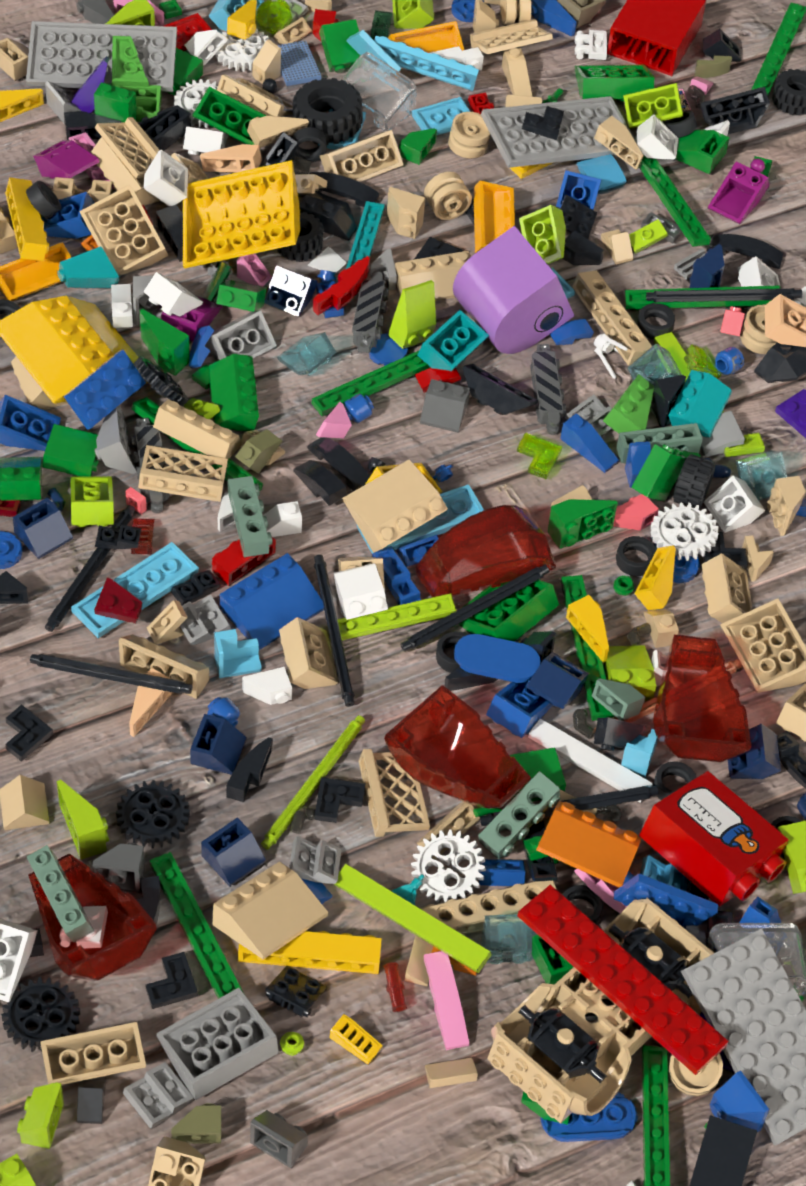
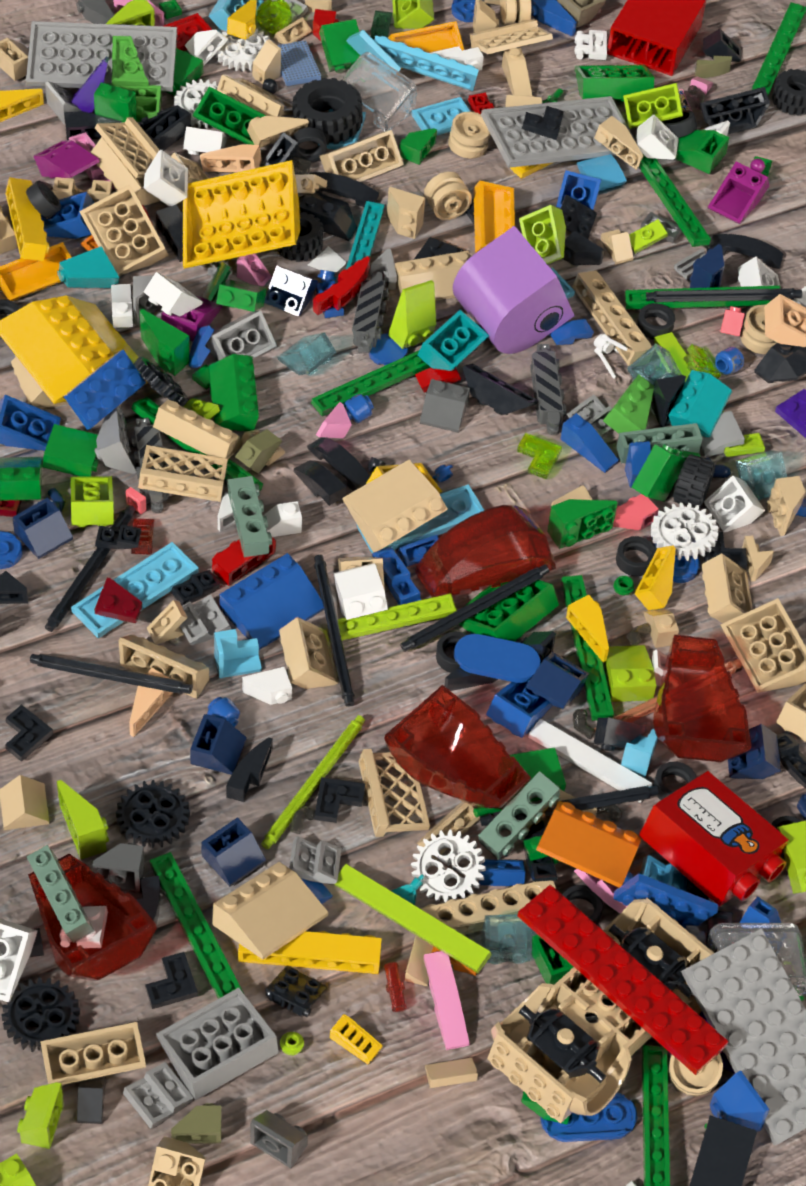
sand green slope [592,678,645,721] -> none

